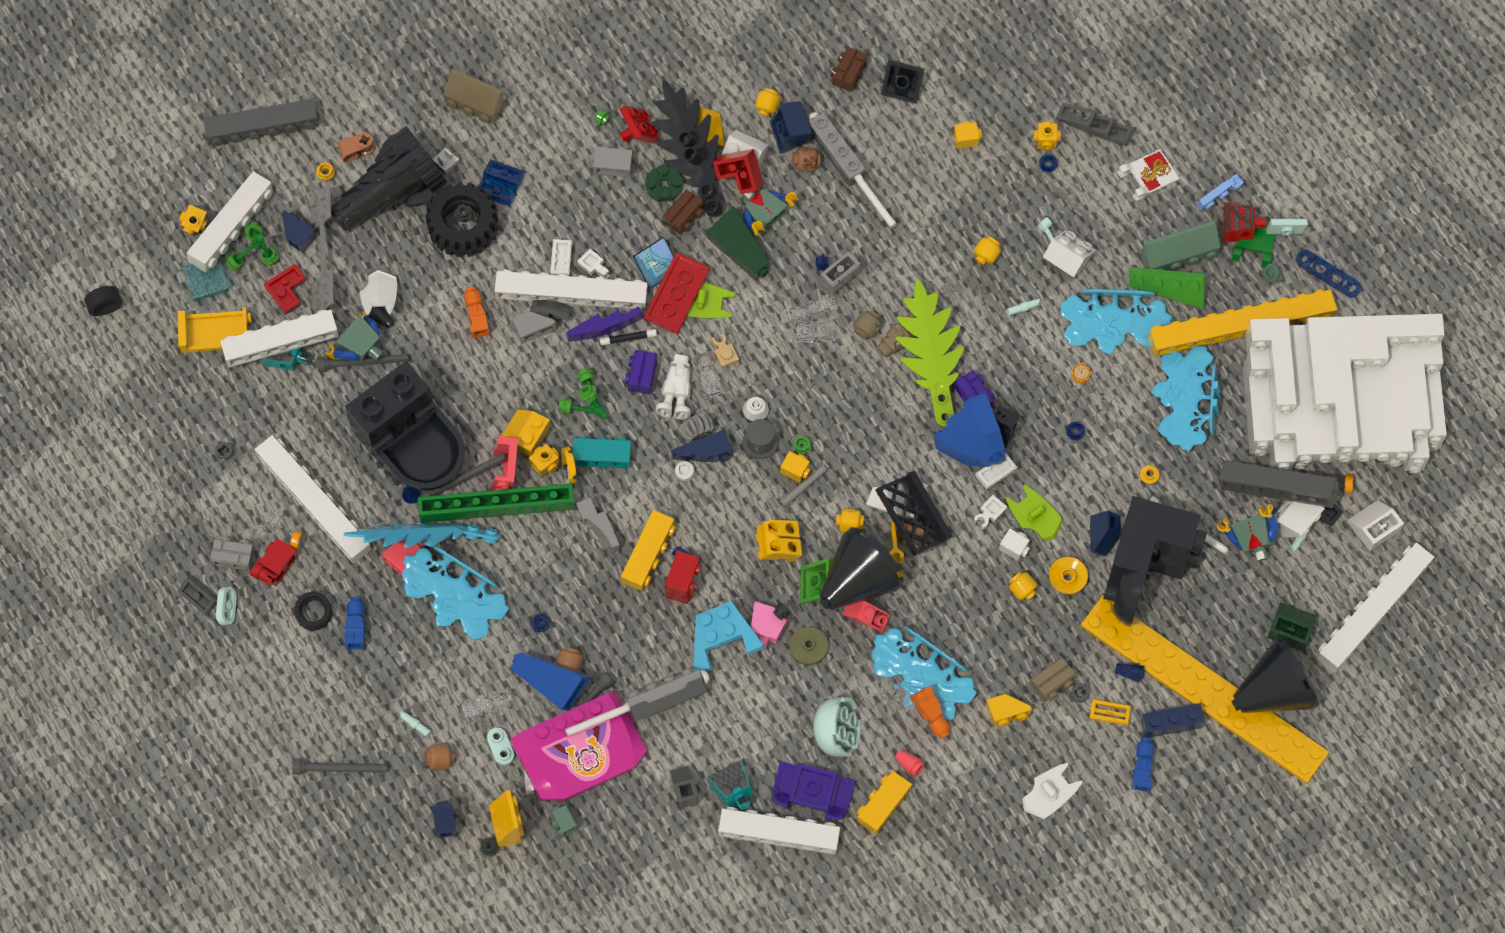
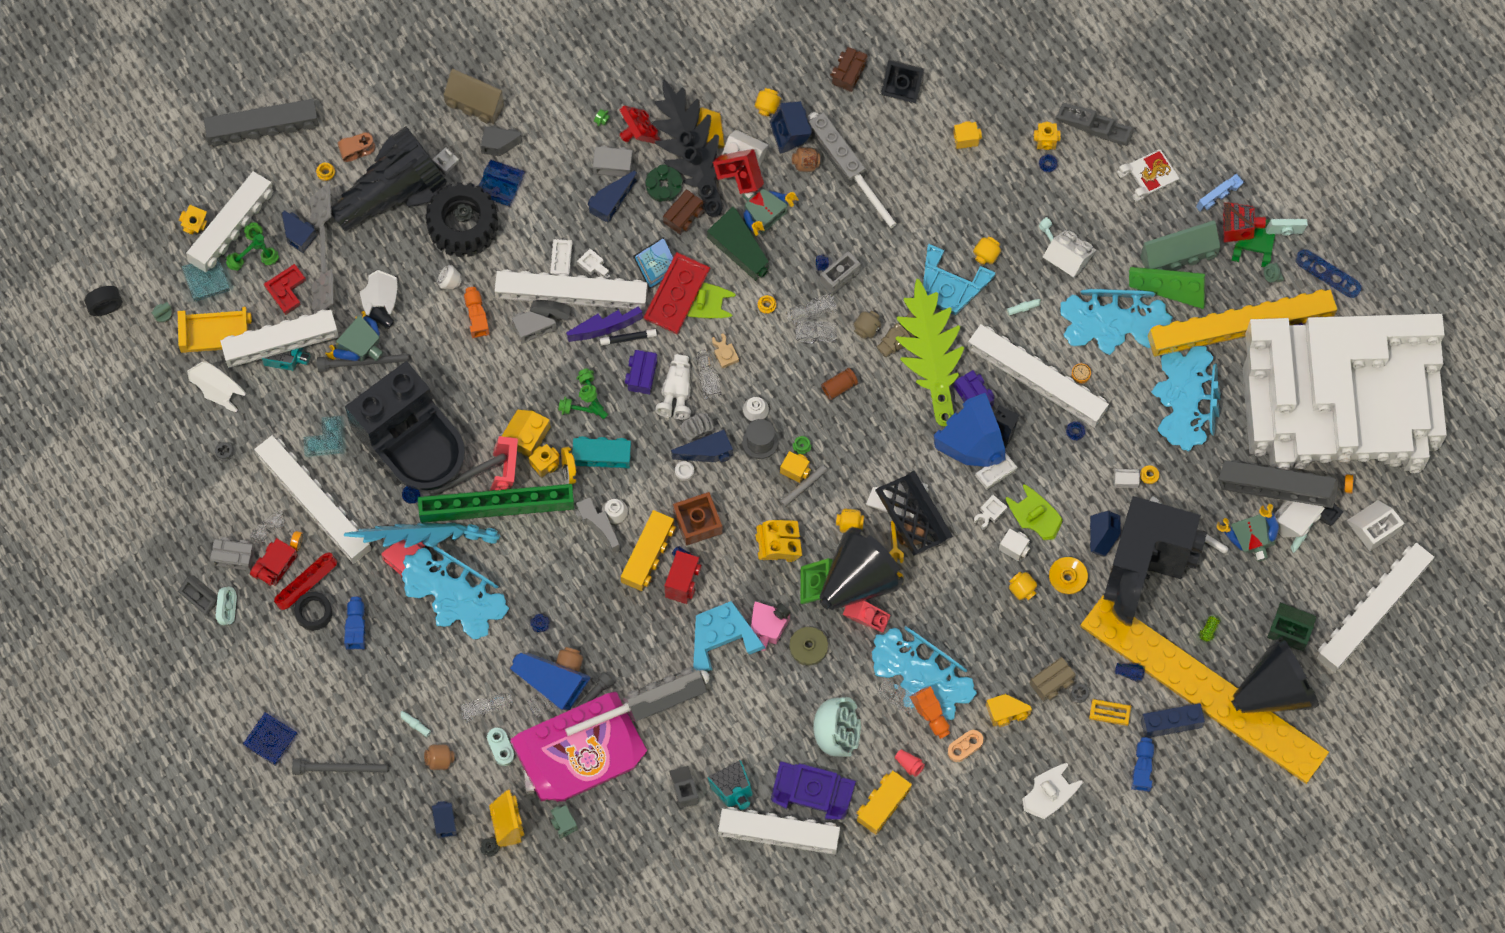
none -> sand green plate [151,302,172,322]
none -> white shield [187,361,246,412]
none -> clear blue plate [243,712,298,766]
none -> red beam [274,552,337,610]
none -> clear light blue plate [303,416,343,457]
none -> white cone [437,265,462,290]
none -> dark grey slope [480,126,522,156]
none -> dark blue slope [588,171,638,223]
none -> white cone [602,499,628,524]
none -> dark orange brick [673,492,722,546]
none -> yellow plate [758,295,776,314]
none -> dark orange piece [821,368,858,400]
none -> medium azure wing [923,244,995,315]
none -> light nougat plate [947,730,983,762]
none -> white brick [967,324,1109,428]
none -> white piece [1114,469,1140,488]
none -> clear neon green pin [1199,616,1220,642]

